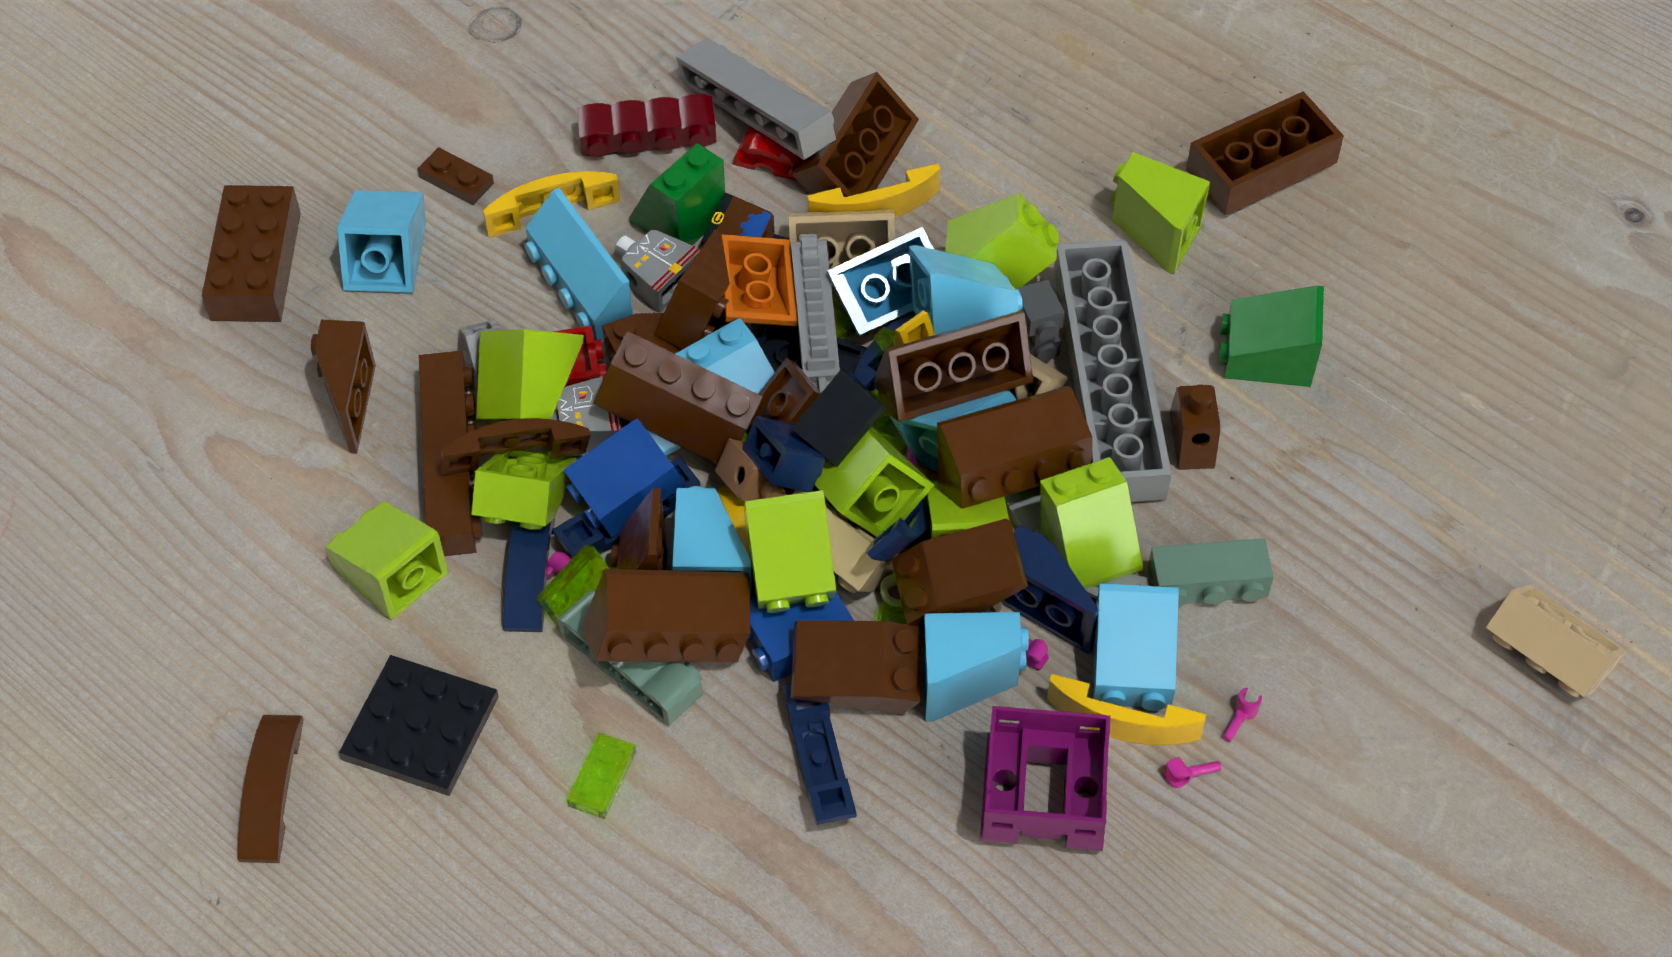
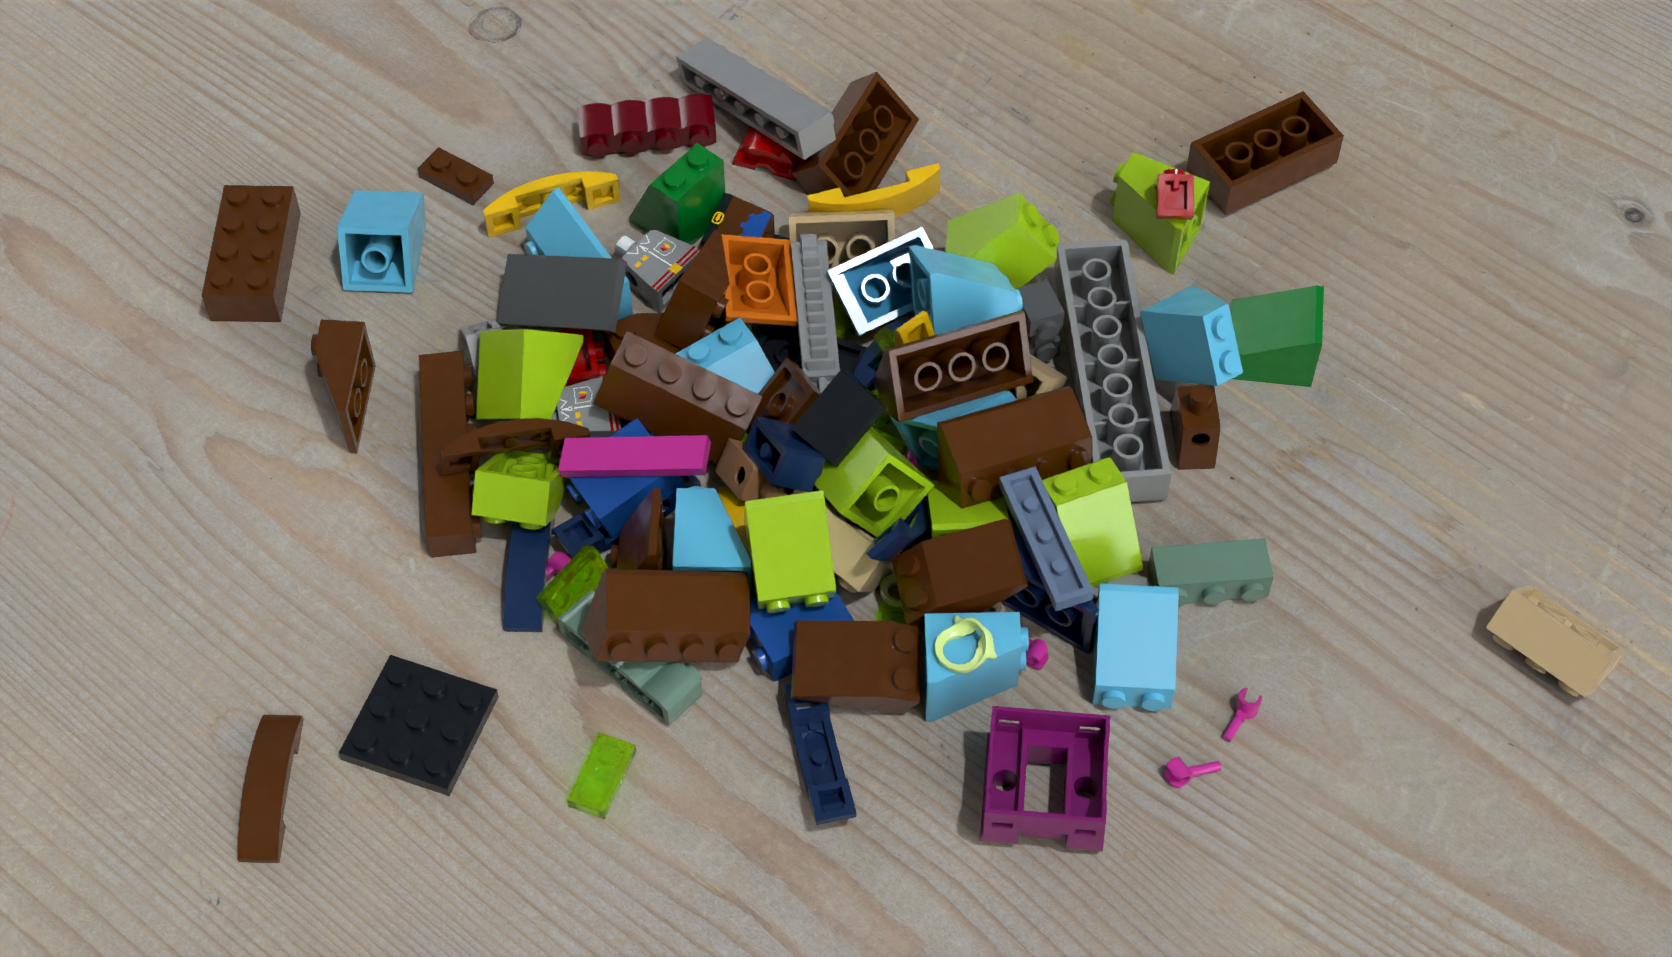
lime slope [325,500,449,621] -> none
yellow slope [1047,674,1207,745] -> none
none -> dark grey tile [496,254,627,333]
none -> dark pink tile [558,435,711,477]
none -> yellowish green piece [934,615,997,673]
none -> sand blue plate [999,466,1093,611]
none -> medium azure slope [1140,286,1243,386]
none -> red bracket [1154,169,1194,220]

